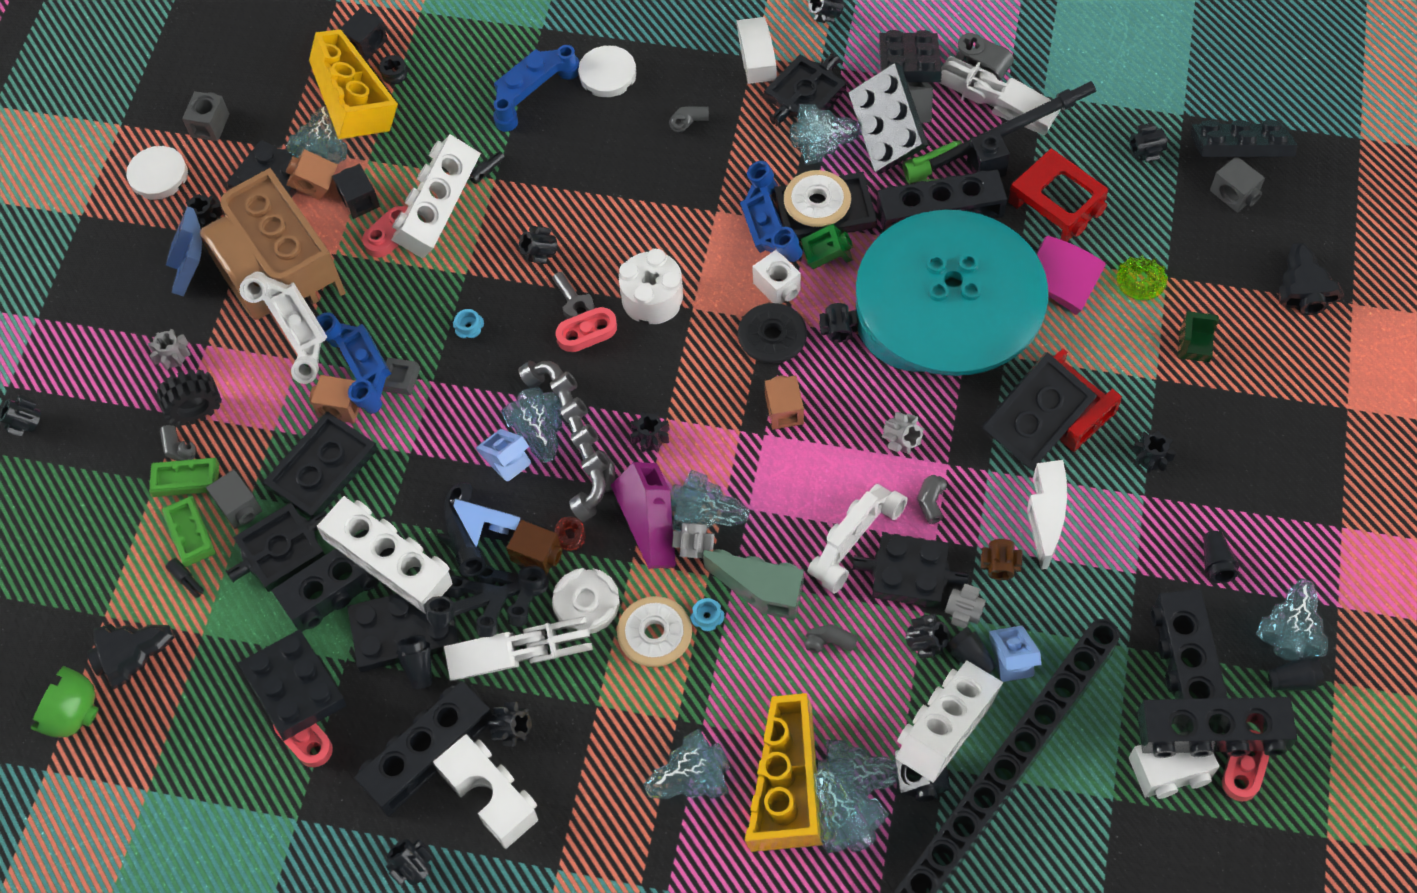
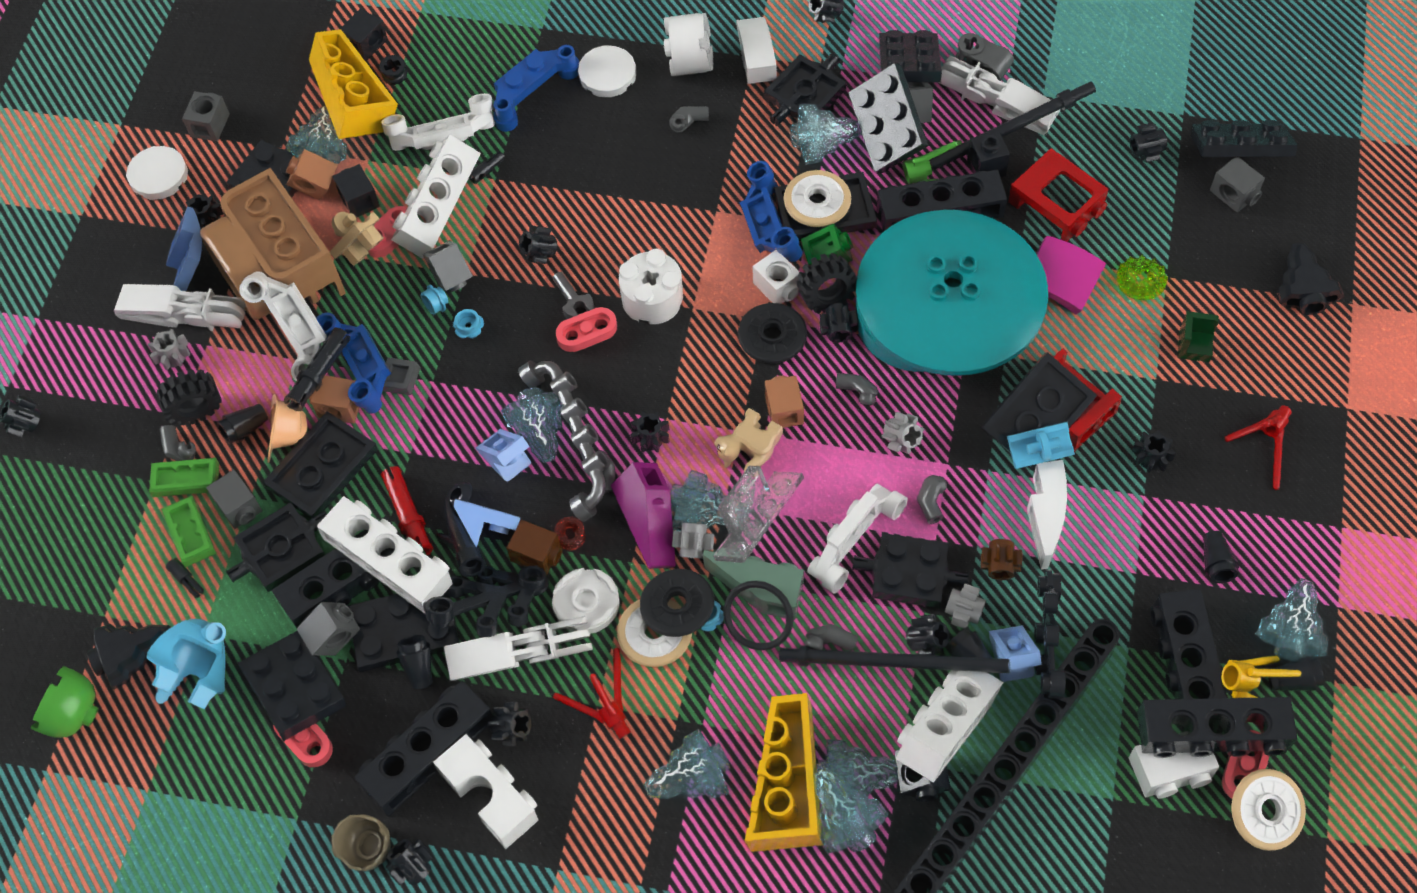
none -> white arm [114,284,246,331]
none -> medium azure piece [147,619,226,709]
none -> black cone [217,403,268,444]
none -> light nougat piece [267,394,308,463]
none -> black pin [284,327,351,411]
none -> dark grey brick [297,602,360,656]
none -> tan hips [330,212,383,266]
none -> dark tan hair [332,814,391,871]
none -> white plate [381,93,495,151]
none -> red pin [381,466,433,555]
none -> medium azure plate [421,285,448,315]
none -> brick [422,240,473,292]
none -> red plant [553,648,631,739]
none -> black wheel [640,569,714,637]
none -> white brick [664,13,713,76]
none -> clear bracket [713,466,804,563]
none -> tan animal [714,408,783,477]
none -> black tyre [723,581,794,650]
none -> black bar [779,645,1010,673]
none -> black tyre [797,253,858,314]
none -> dark grey arm [836,373,878,405]
none -> medium azure hips [1007,422,1075,469]
none -> black plant [1034,569,1066,698]
none -> yellow plant [1221,656,1301,698]
none -> red plant [1224,405,1292,490]
none -> white wheel [1231,769,1306,851]

